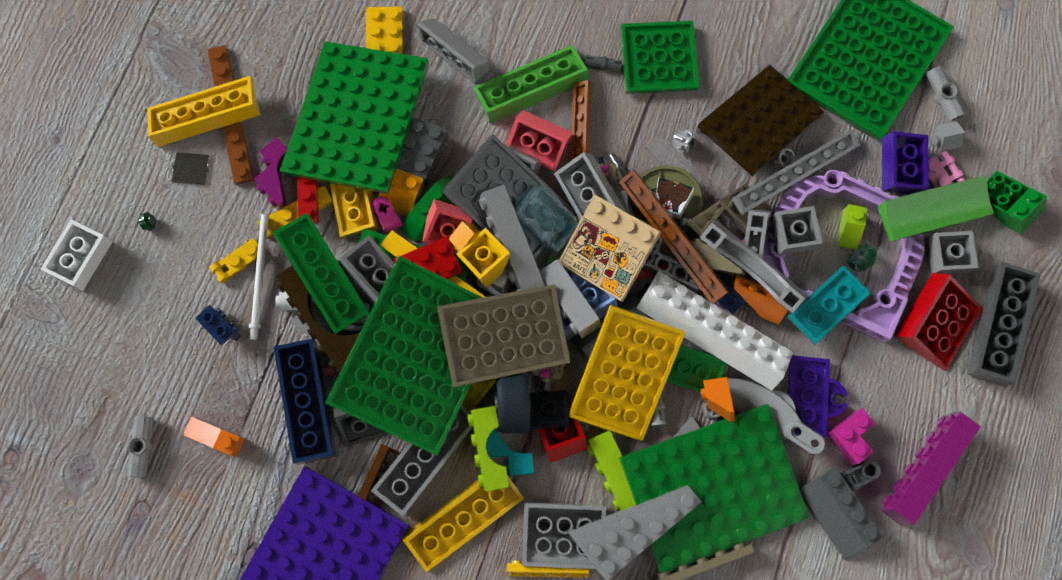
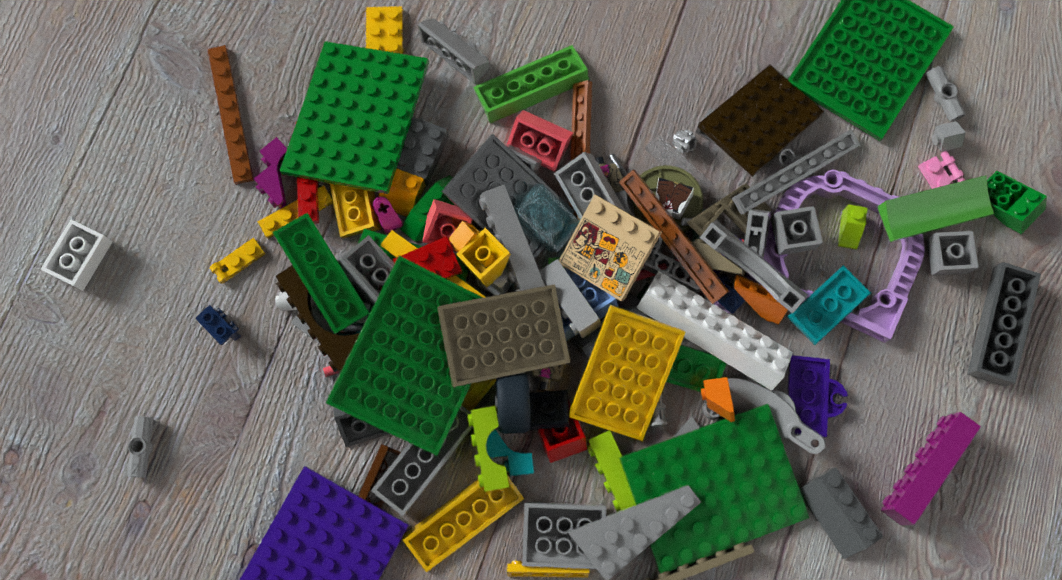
dark green plate [138,212,156,231] -> none
yellow arch [147,76,261,147] -> none
clear smoke piece [172,152,210,185] -> none
slope [183,417,245,457] -> none
white bar [249,214,269,340] -> none
dark blue brick [274,338,337,465] -> none
dark grey pin [585,54,622,72] -> none
green plate [621,20,700,94] -> none
dark pink brick [827,408,875,466] -> none
dark grey piece [840,461,881,491] -> none
clear green gear [847,243,877,272] -> none
dark purple brick [882,131,929,195] -> none
red slope [895,273,983,371] -> none

